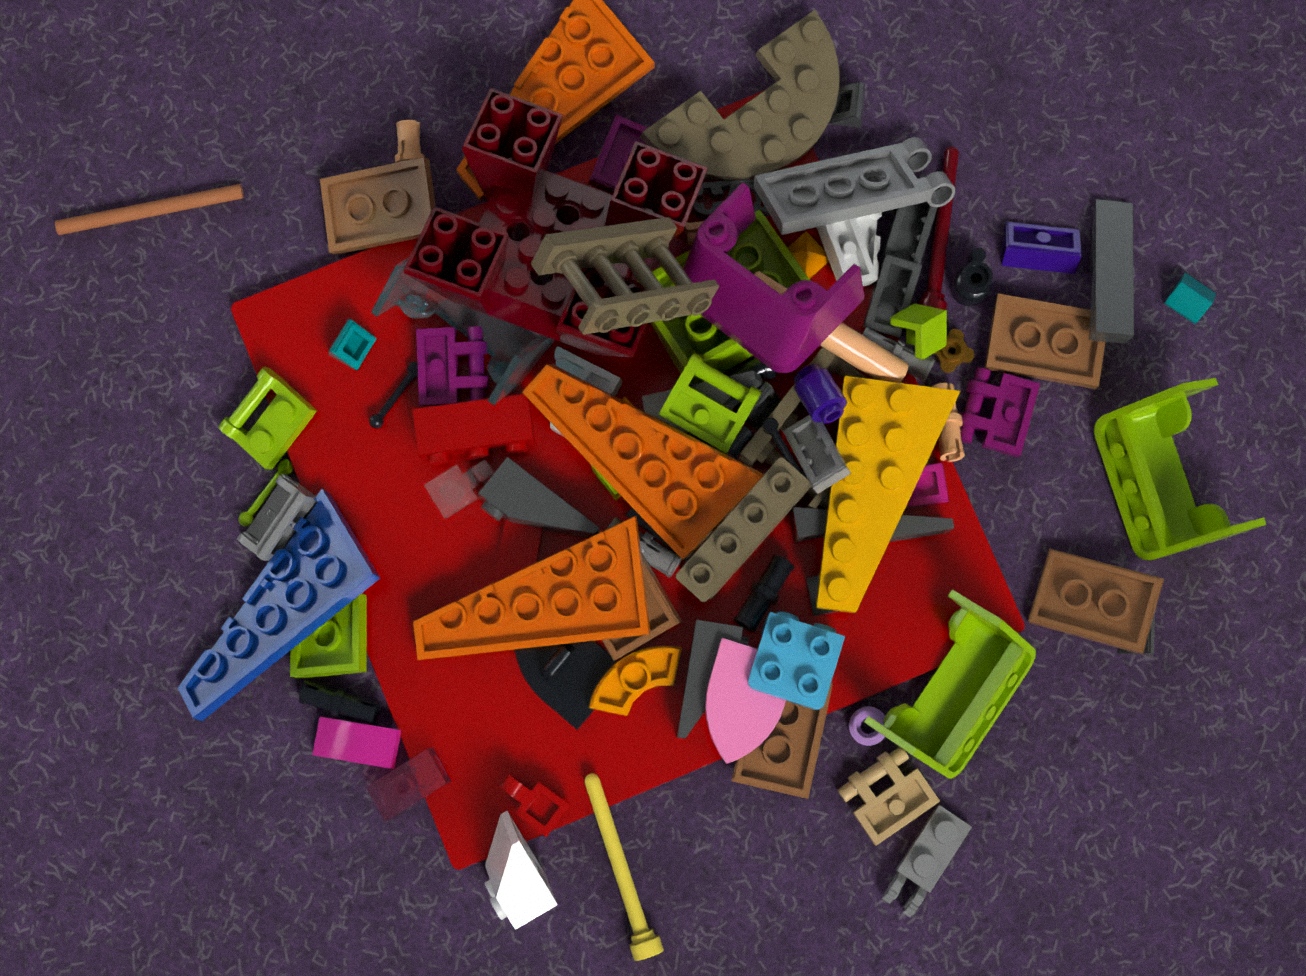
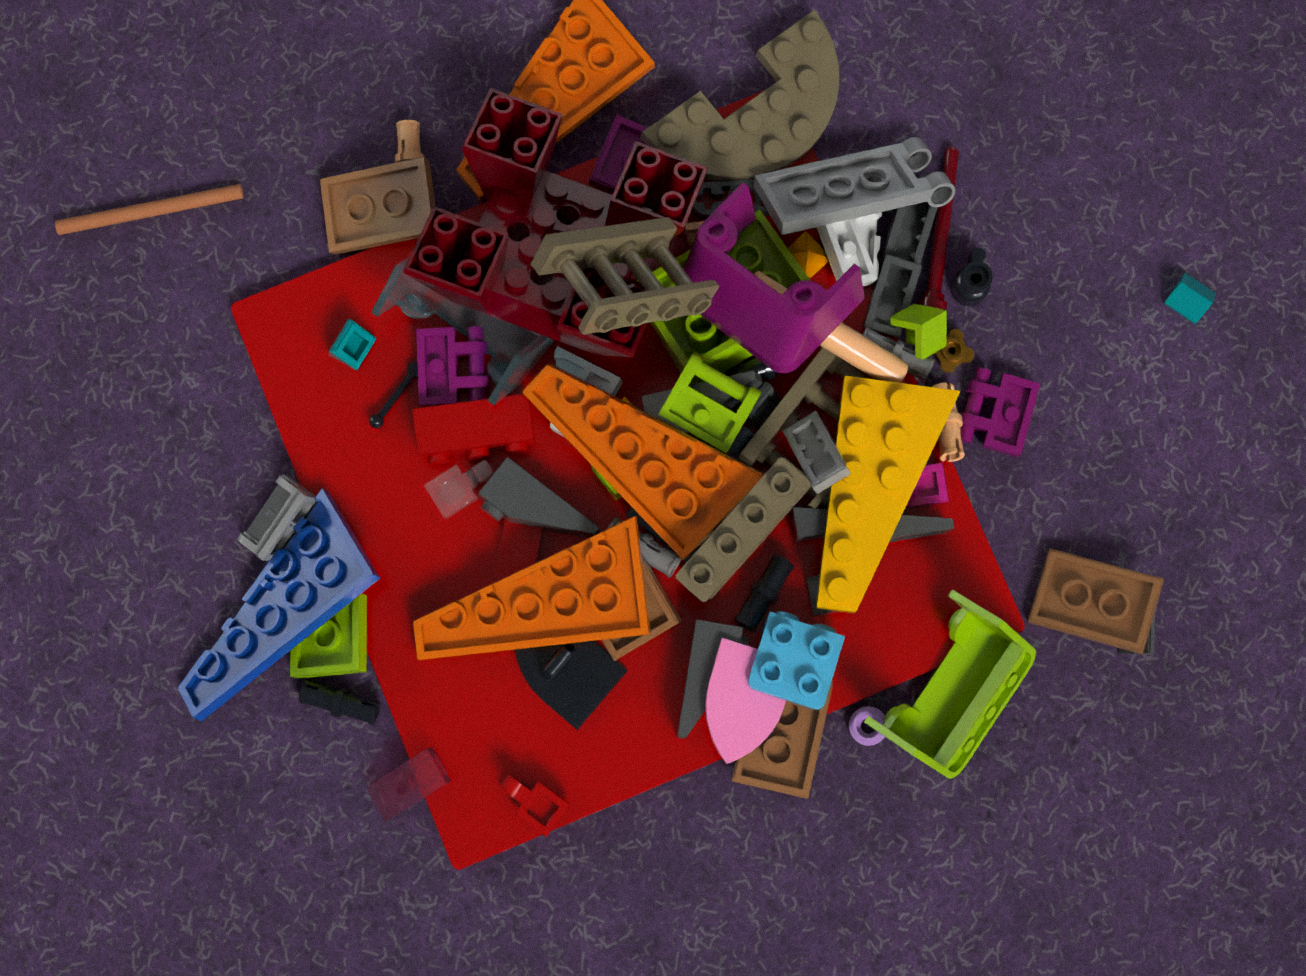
lime plate [218,366,317,469] -> none
lime hinge [238,459,293,527] -> none
dark pink slope [312,717,402,769] -> none
white slope [484,810,558,930] -> none
light yellow piece [584,773,664,961] -> none
light orange tile [588,646,682,716] -> none
black hinge [763,418,811,488] -> none
dark purple brick [793,364,847,424] -> none
dark grey slope [829,82,865,128] -> none
tan plate [837,747,940,846] -> none
light grey hinge [882,805,972,917] -> none
medium nougat plate [984,294,1105,389] -> none
dark purple slope [1002,222,1081,274] -> none
dark grey slope [1088,199,1134,344] -> none
lime windscreen [1094,378,1267,561] -> none

